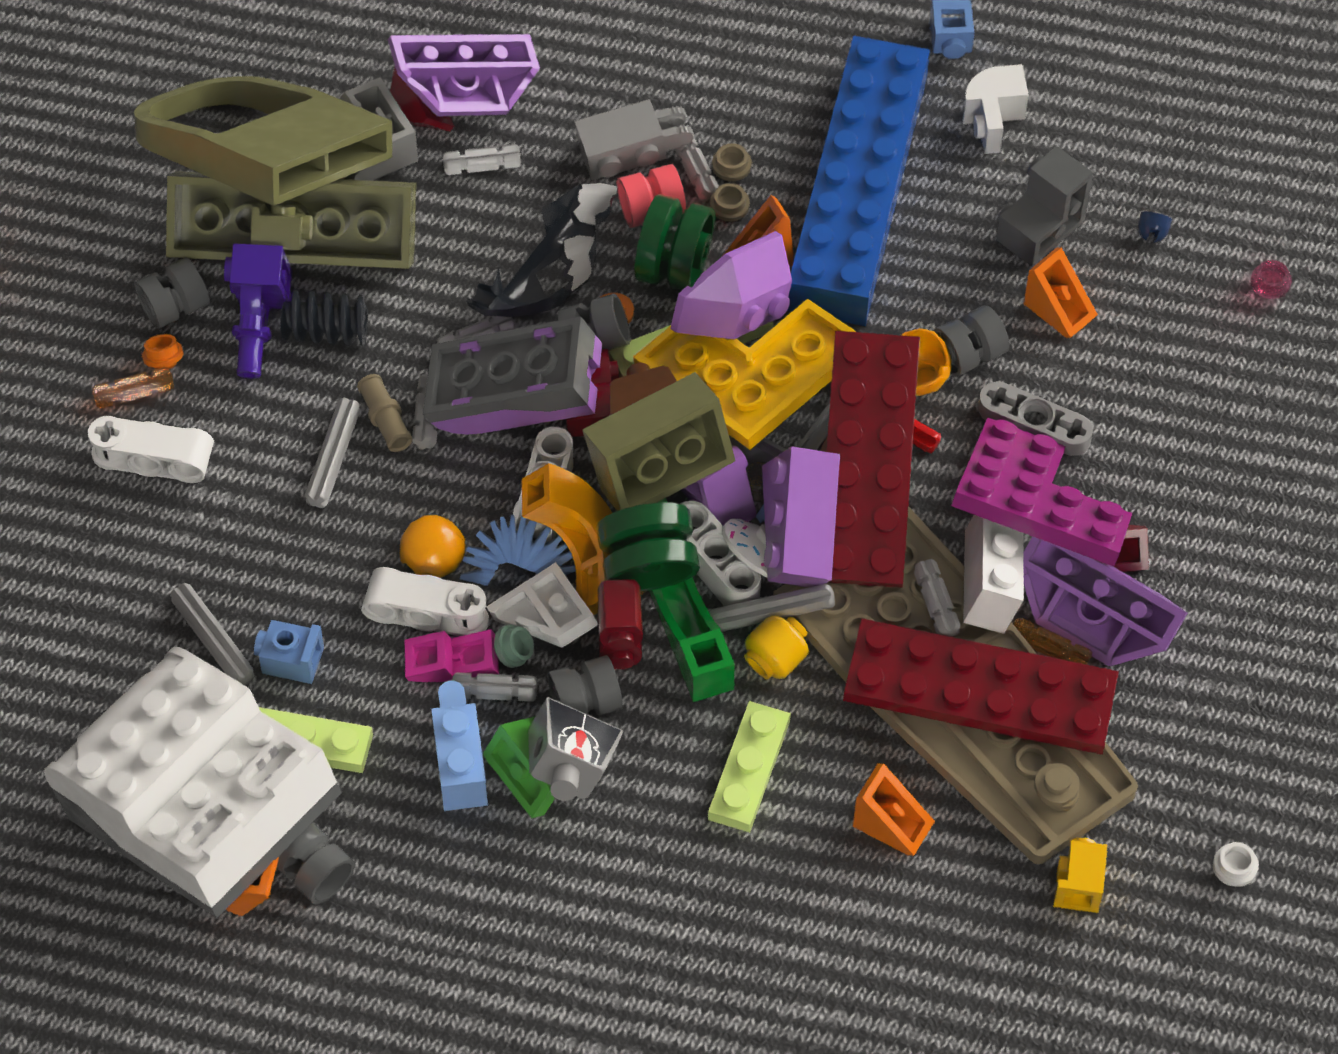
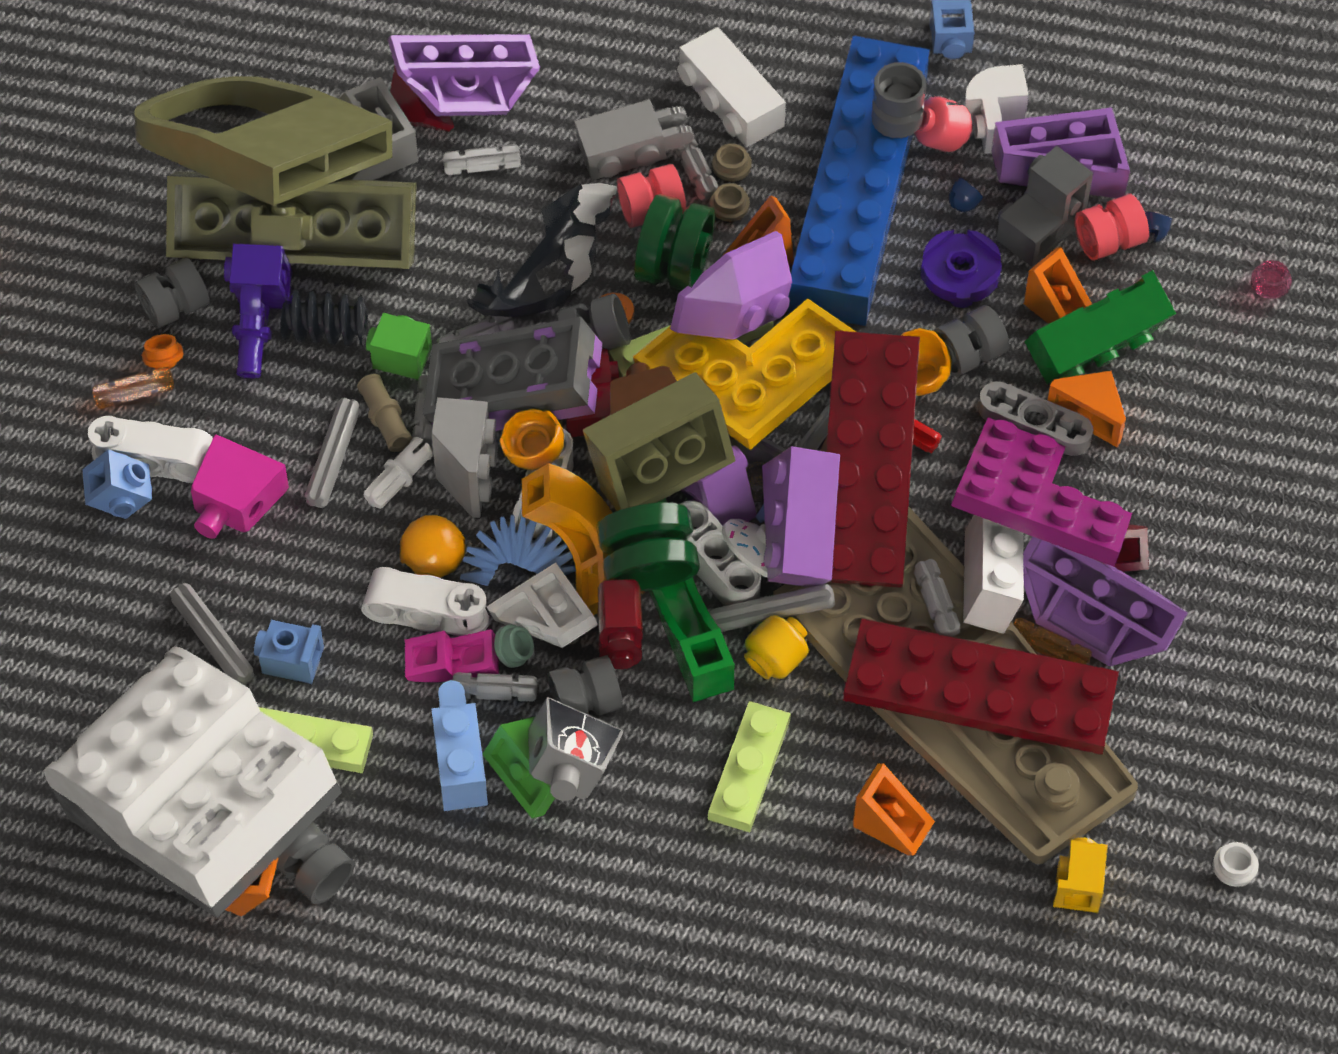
none -> medium blue brick [82,449,152,519]
none -> dark pink torso [191,434,289,539]
none -> white axle [363,437,434,509]
none -> bright green brick [366,313,432,380]
none -> light grey slope [432,397,498,518]
none -> light orange hair [499,409,564,471]
none -> white brick [677,27,786,148]
none -> dark grey wheel [871,62,926,138]
none -> coral head [914,97,972,152]
none -> dark purple plate [920,230,1002,308]
none -> dark blue hinge [948,177,984,213]
none -> medium lavender wedge [991,108,1130,198]
none -> green wedge [1024,270,1176,385]
none -> orange slope [1047,371,1126,447]
none -> coral wheel [1075,194,1149,261]

